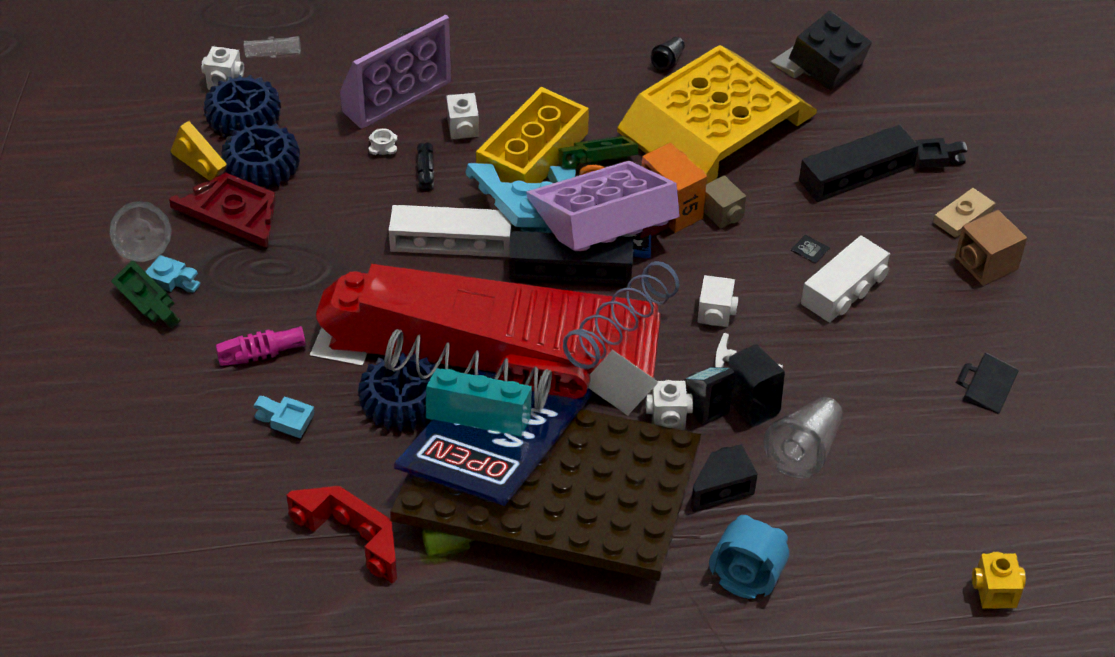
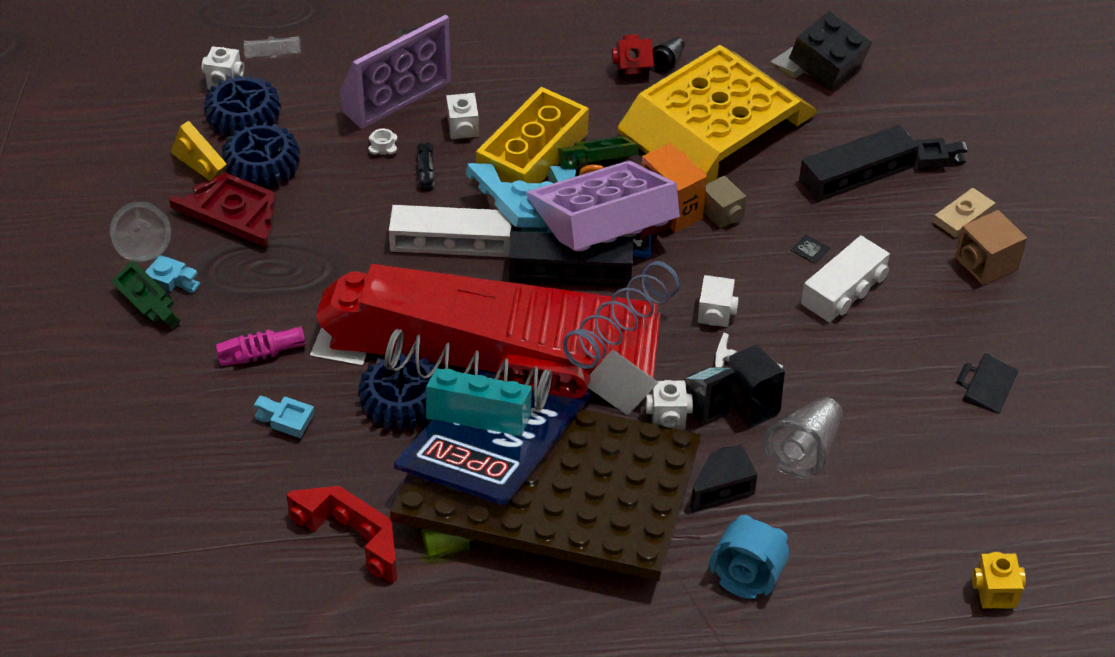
none -> red brick [612,34,654,75]

